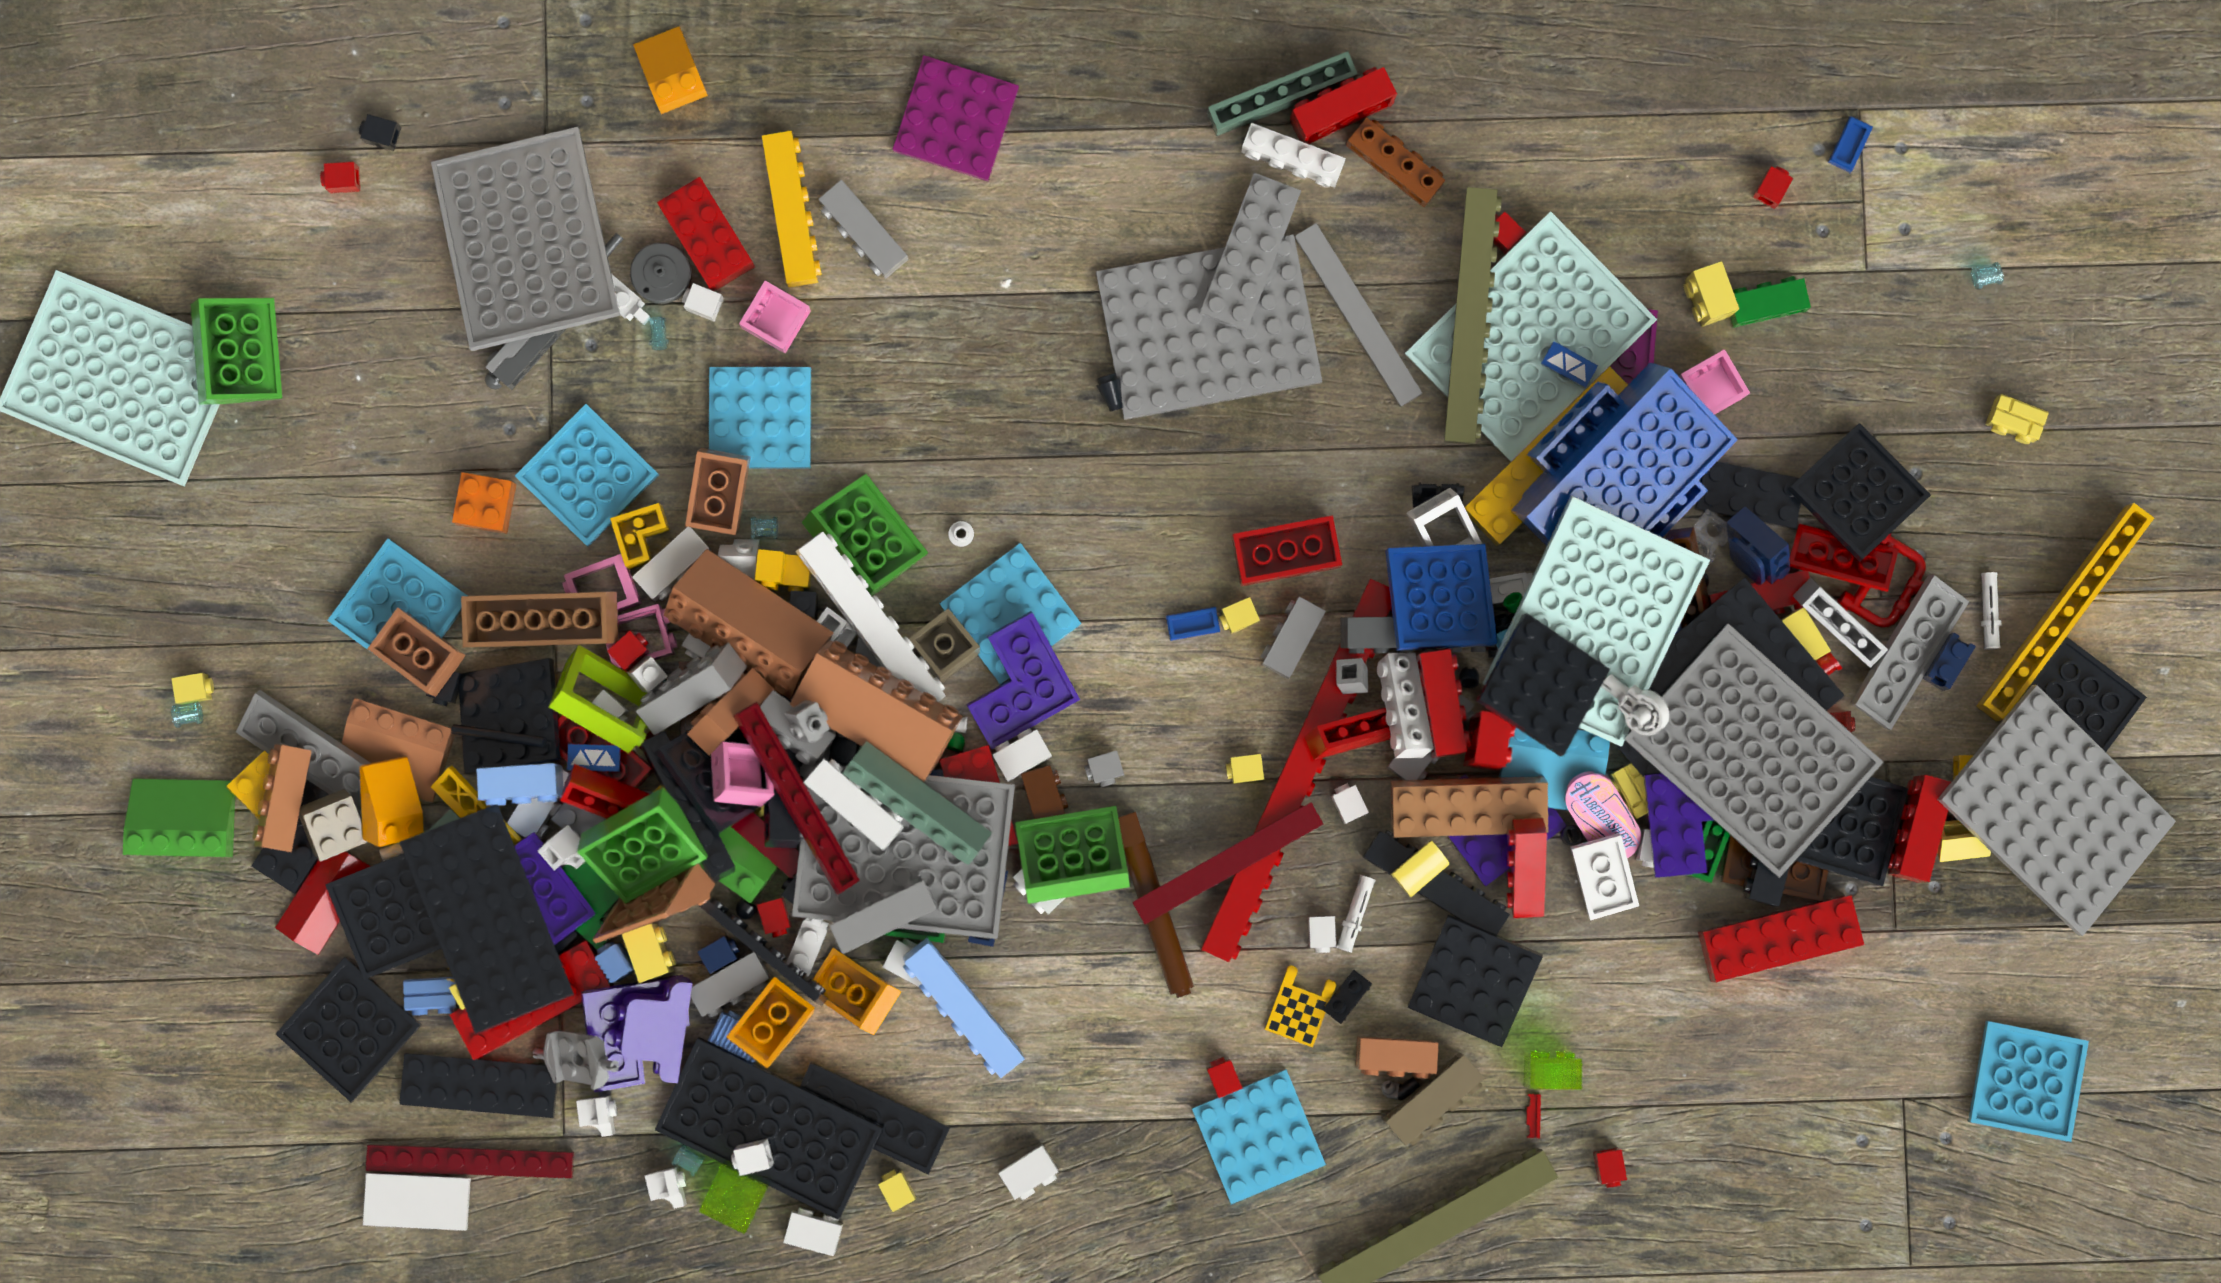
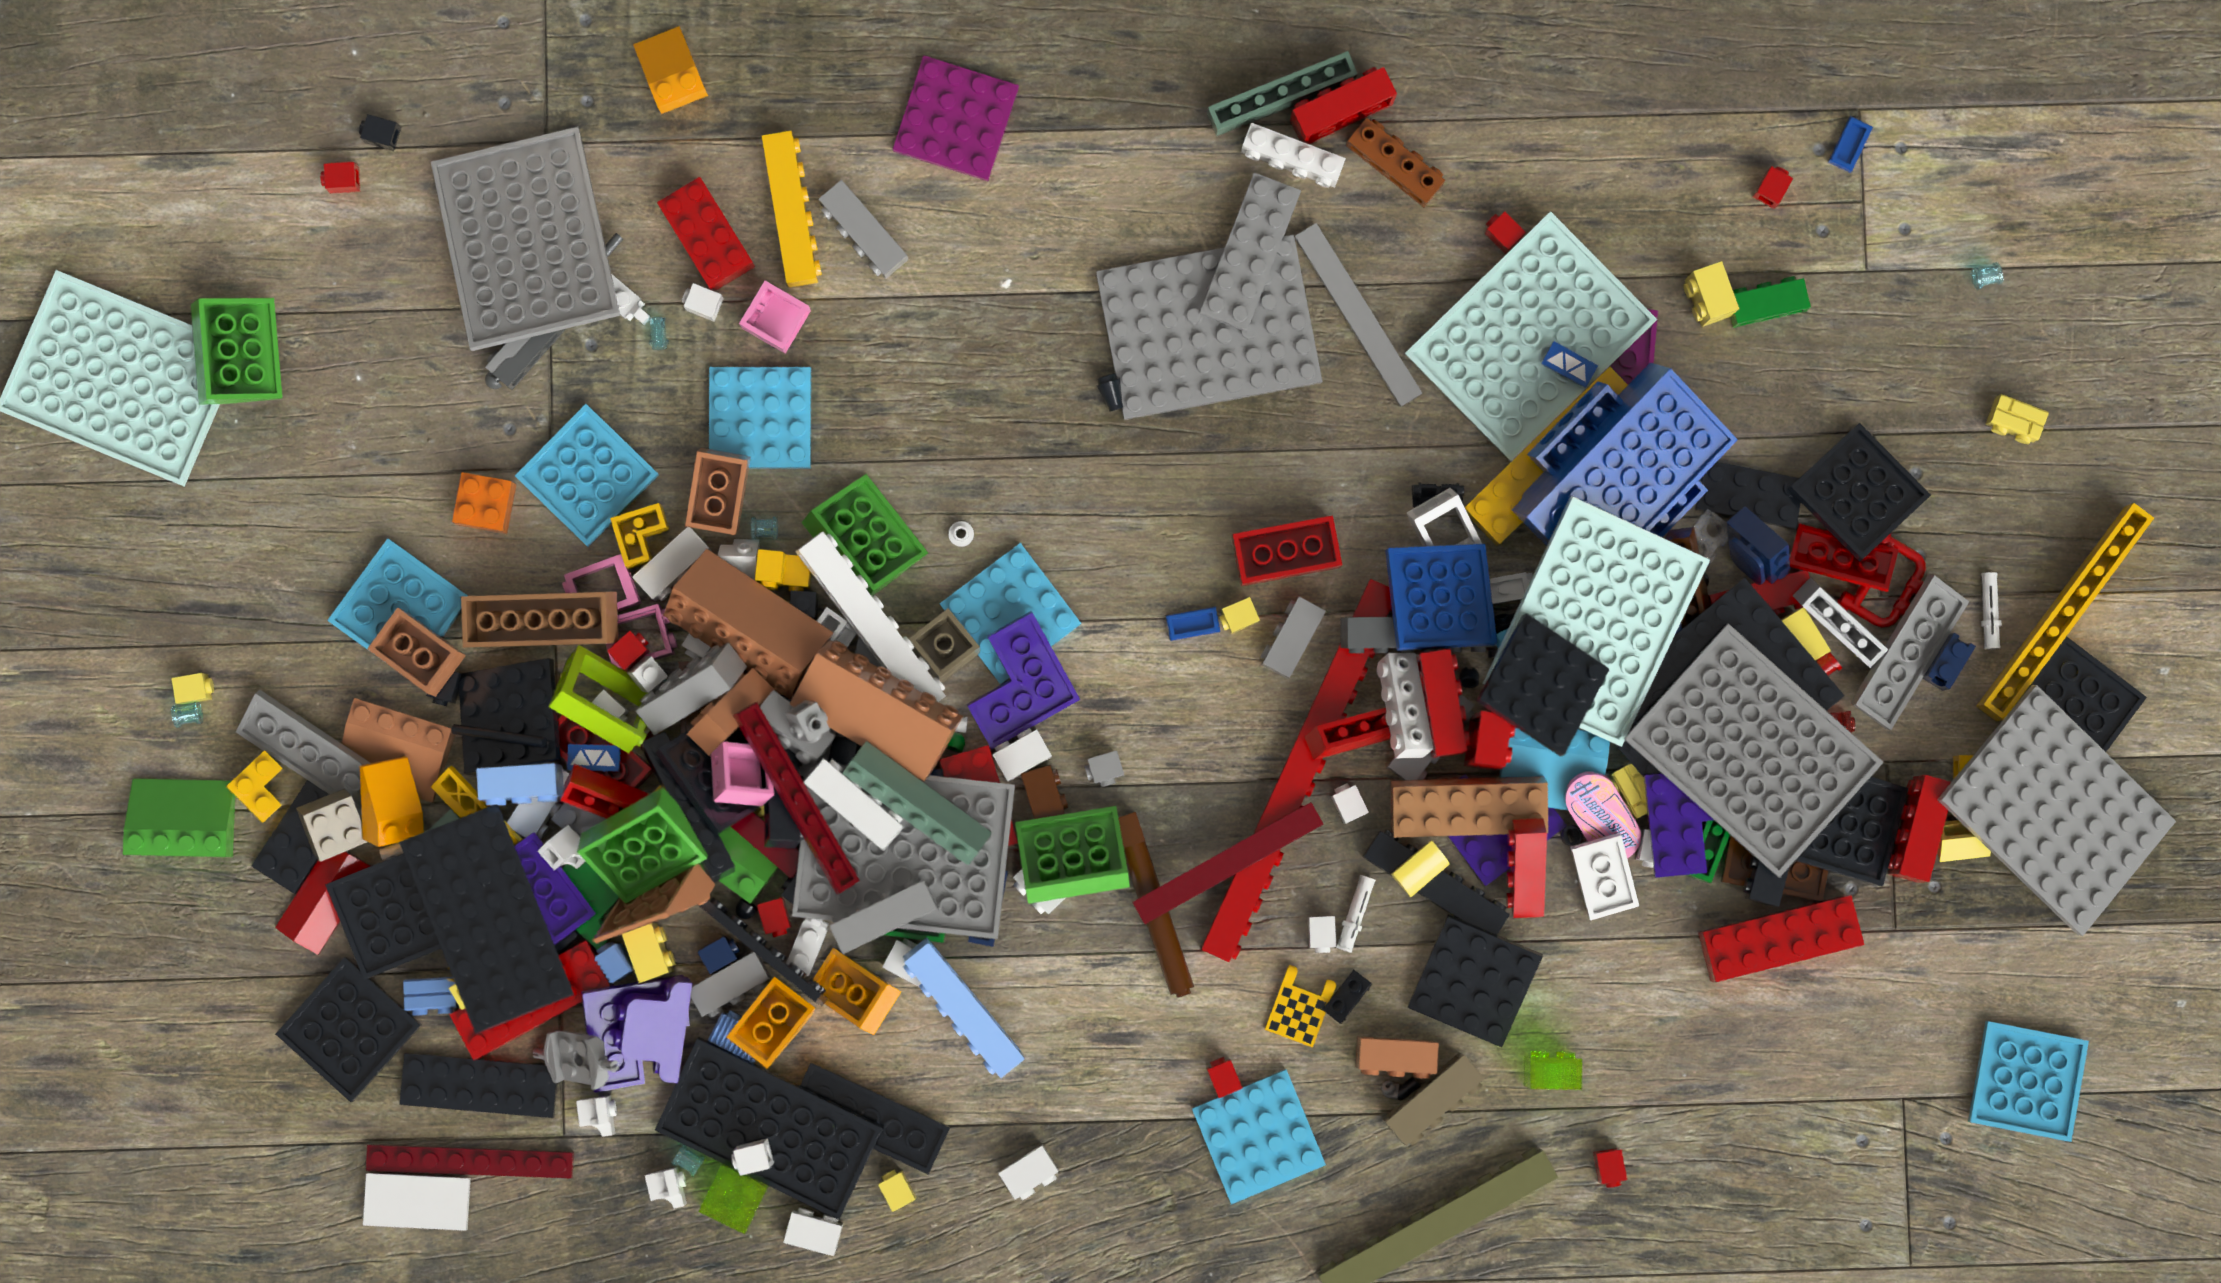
nougat brick [253,745,311,852] -> none
dark grey wheel [630,242,692,304] -> none
light yellow brick [1226,754,1264,784] -> none
light grey brick [1336,658,1368,694] -> none
olive brick [1444,187,1502,445] -> none
green hinge [1503,592,1523,614] -> none
red piece [1526,1094,1541,1138] -> none
white pin [1601,674,1669,736] -> none
bright pink piece [1679,349,1750,415] -> none

